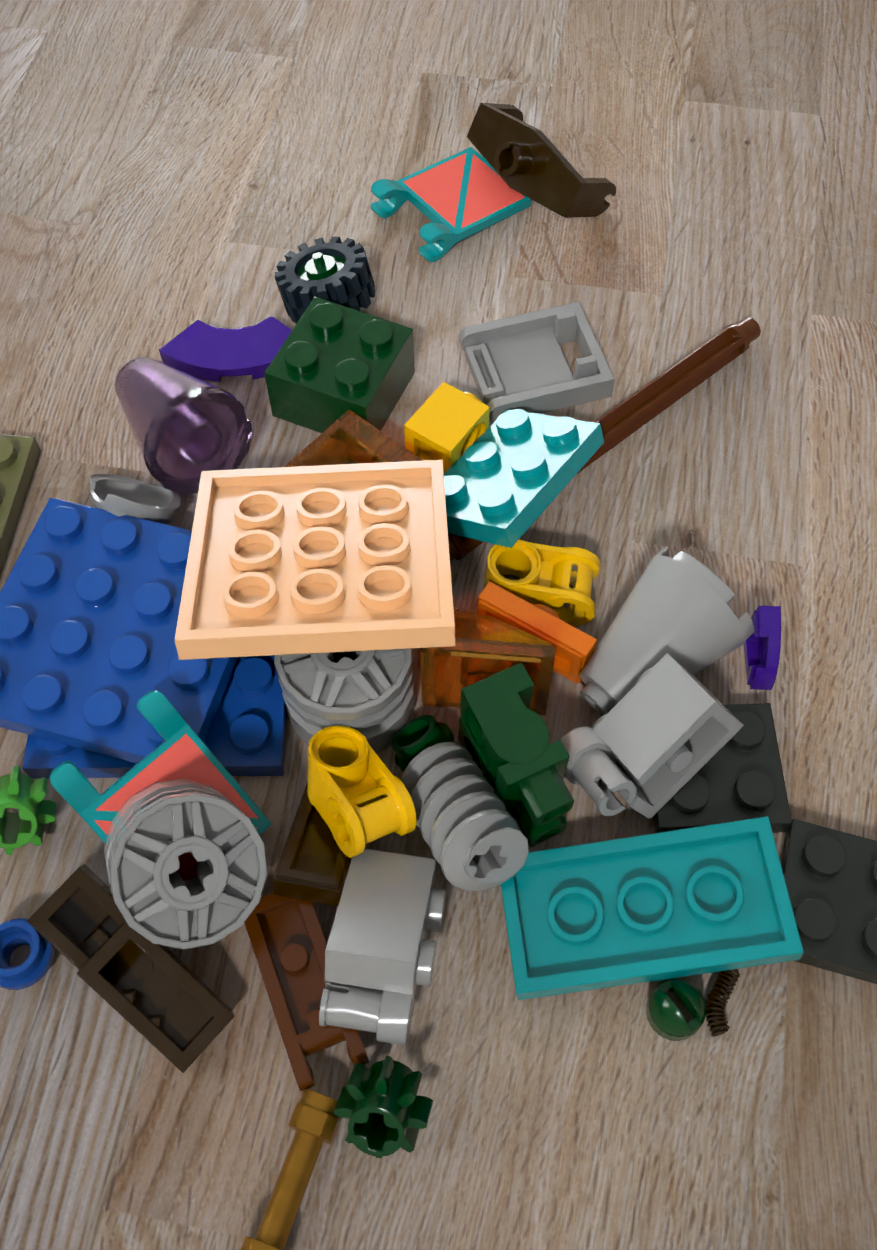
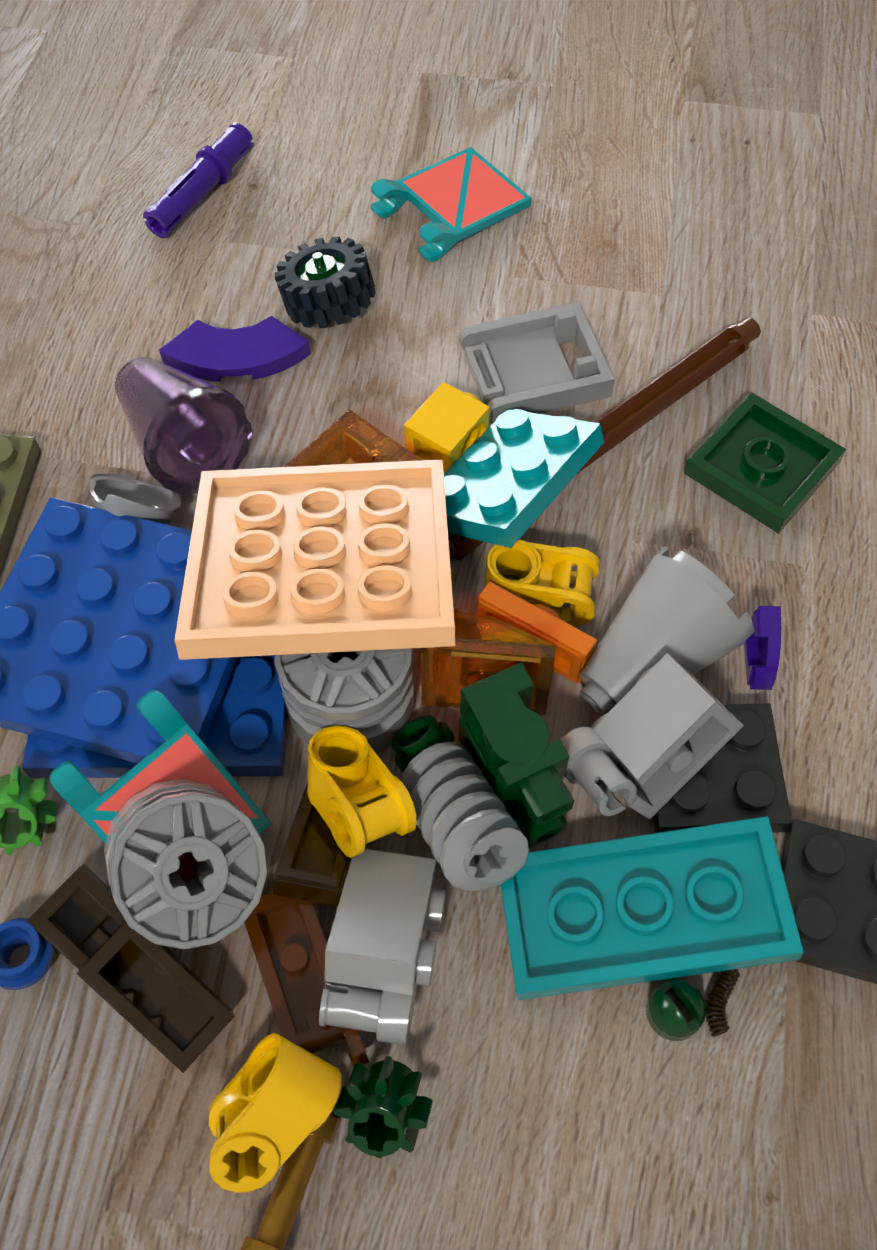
dark green brick [264,297,415,450] -> none
dark brown piece [467,103,616,218] -> none
none -> dark purple pin [143,123,254,238]
none -> yellow piece [208,1033,342,1193]
none -> dark green plate [684,392,846,534]

